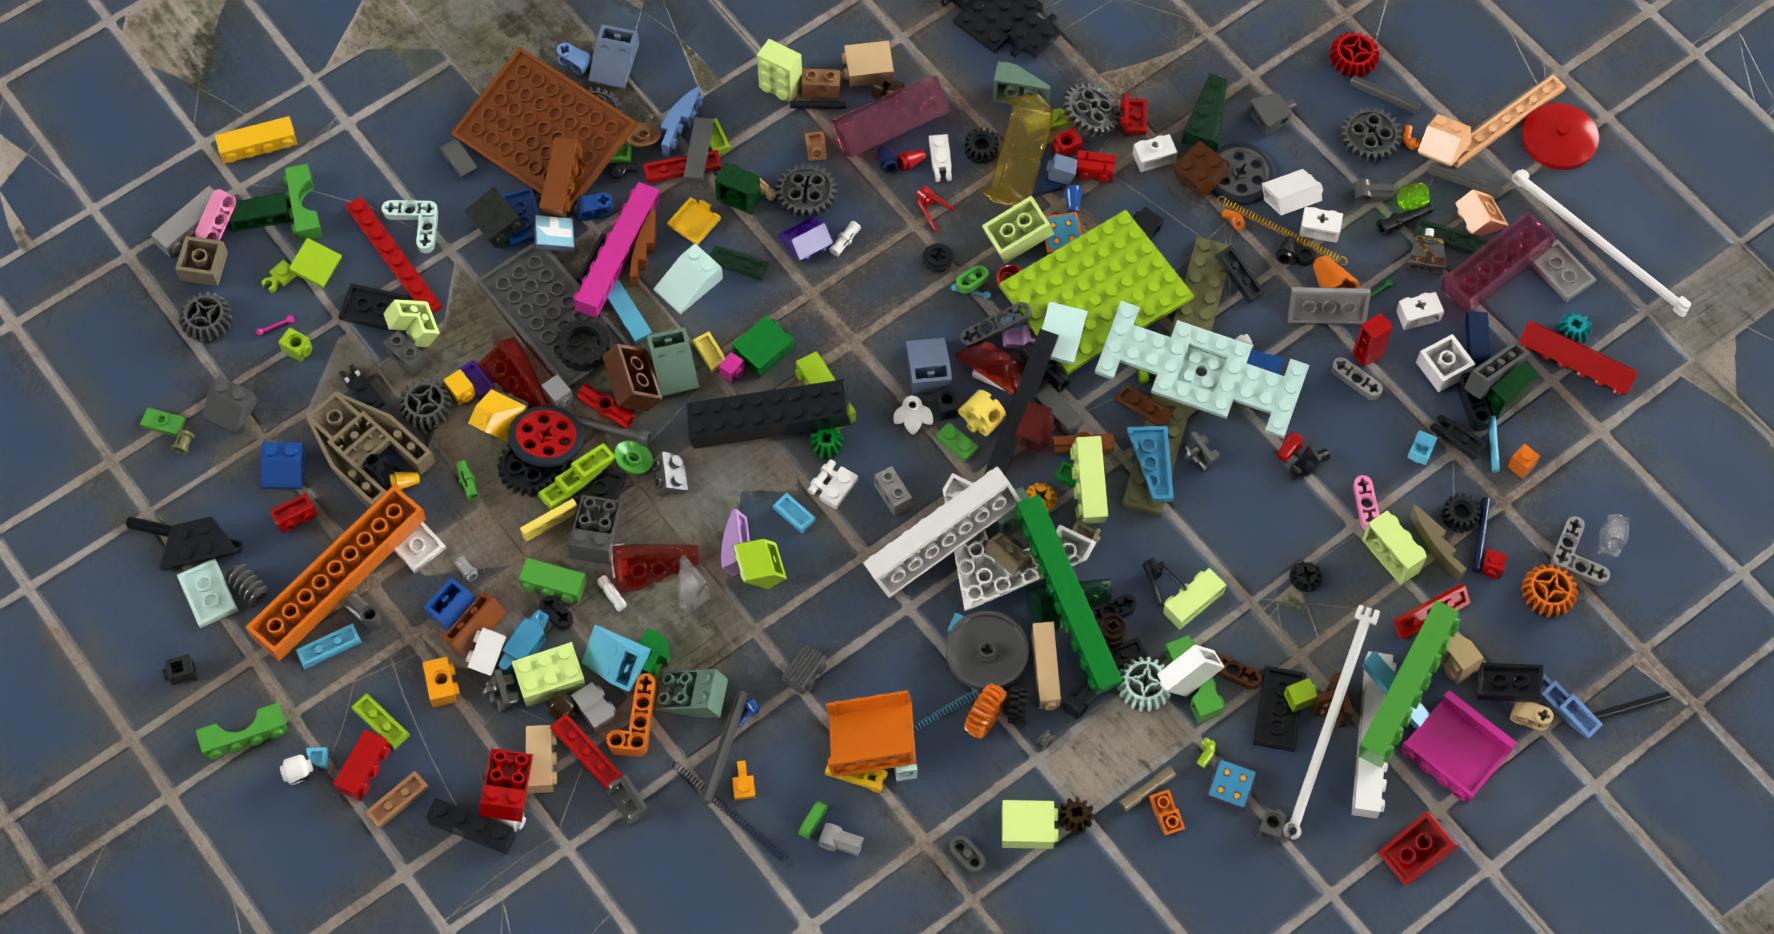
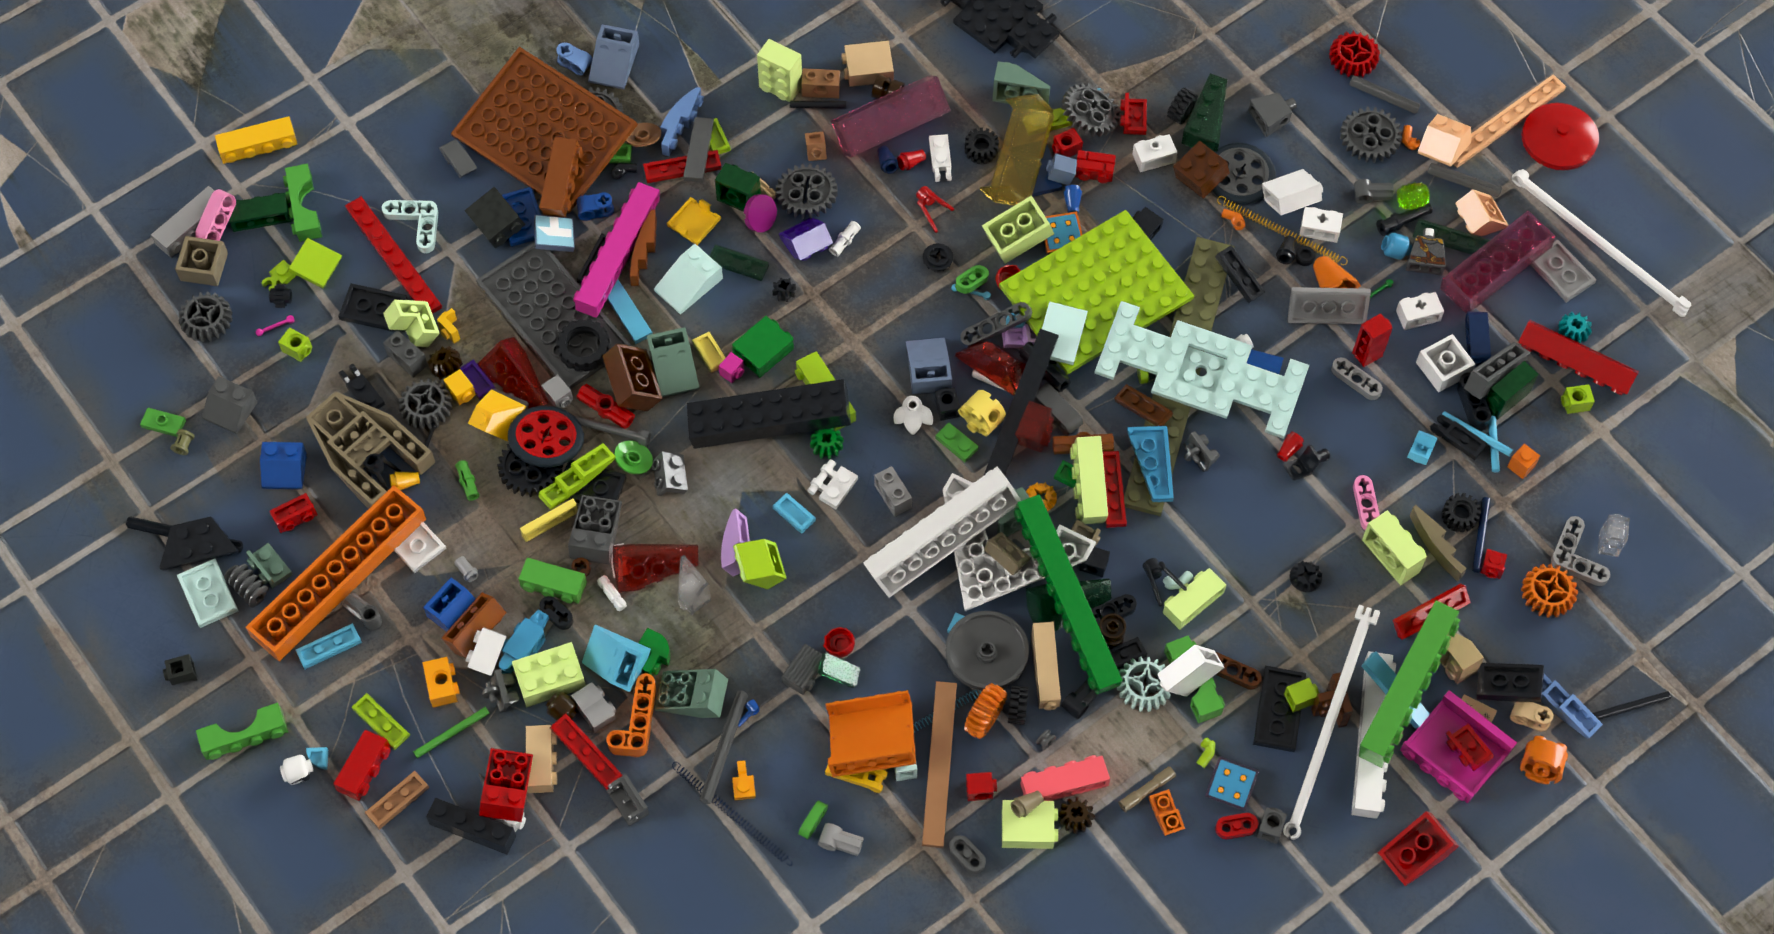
none -> sand green bracket [246,543,293,589]
none -> black gear [269,284,292,308]
none -> bright green bar [413,707,490,759]
none -> dark brown gear [427,346,463,380]
none -> yellow bracket [437,308,460,344]
none -> reddish brown bush [571,558,591,577]
none -> magenta tile [744,194,777,232]
none -> black gear [772,278,796,302]
none -> clear green tile [818,653,861,688]
none -> red hair [823,627,855,658]
none -> medium nougat tile [922,681,957,848]
none -> red brick [966,772,997,801]
none -> dark tan cone [1011,791,1044,818]
none -> coral brick [1020,755,1110,801]
none -> black brick [1079,547,1110,578]
none -> red plate [1103,451,1127,528]
none -> light aqua arm [1163,571,1193,590]
none -> black tyre [1167,87,1198,124]
none -> red plate [1215,813,1258,839]
none -> dark azure head [1381,232,1412,260]
none -> medium azure bar [1442,411,1514,457]
none -> red bracket [1446,724,1494,771]
none -> tan sticker [1461,694,1497,723]
none -> orange brick [1520,736,1568,784]
none -> lime brick [1561,384,1595,414]

